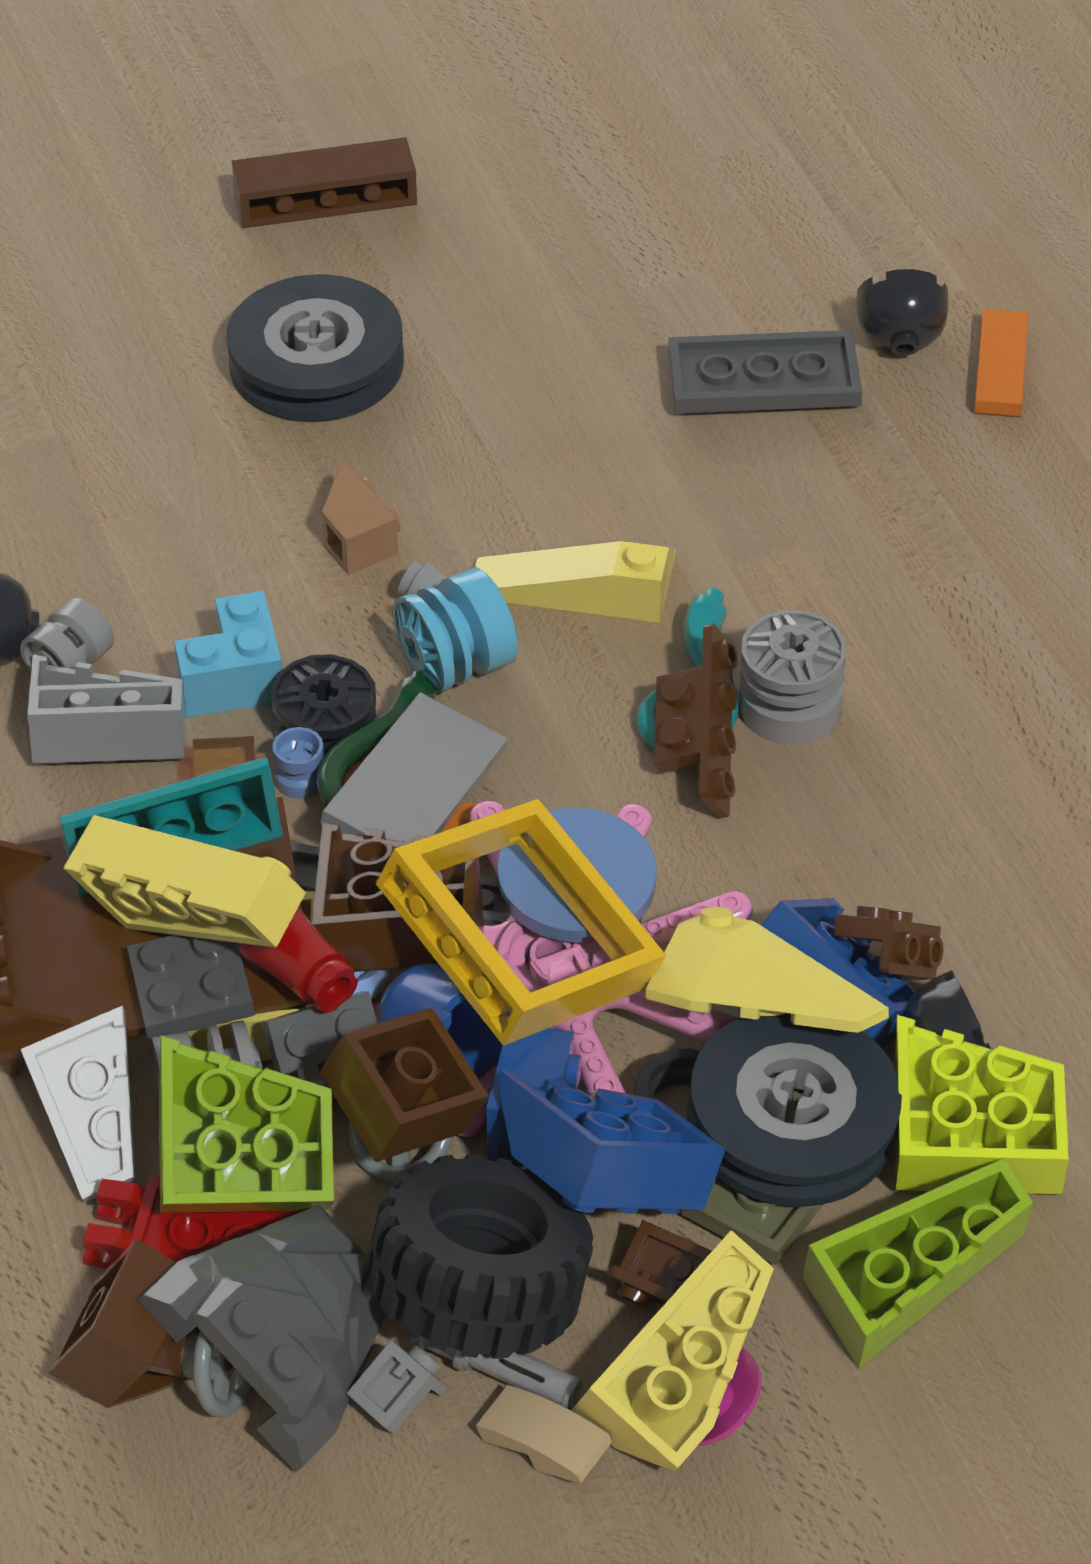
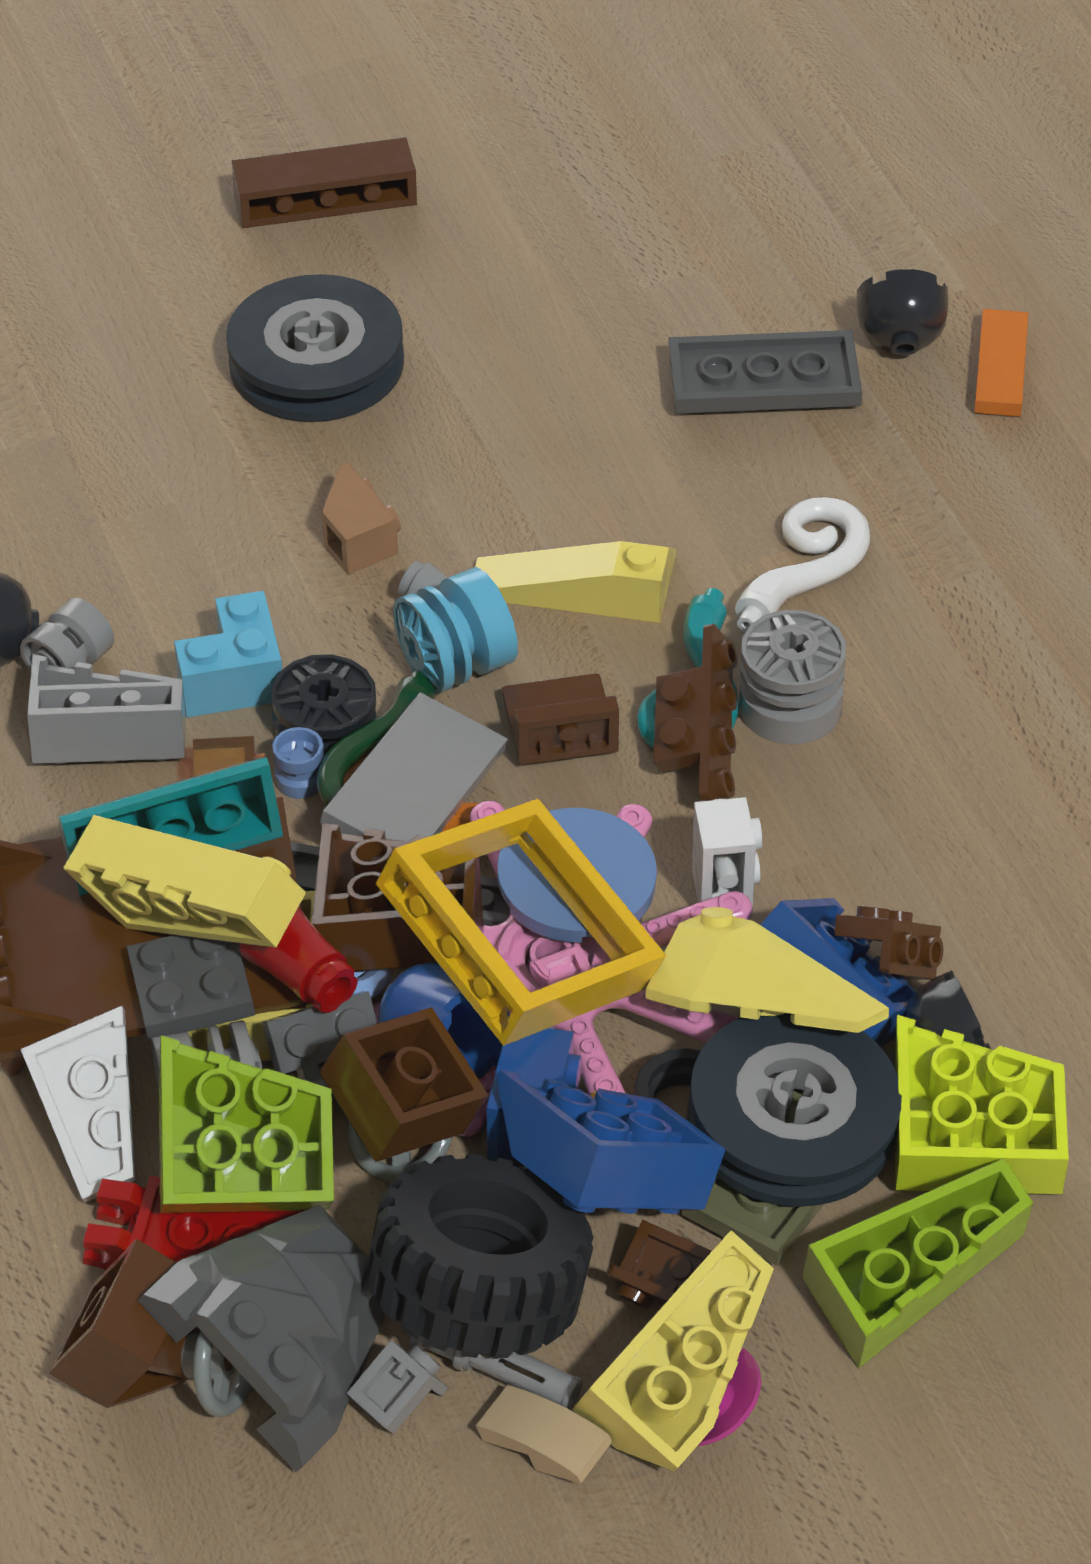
none -> reddish brown bracket [502,673,619,765]
none -> white brick [692,797,762,912]
none -> white plant [735,497,870,632]

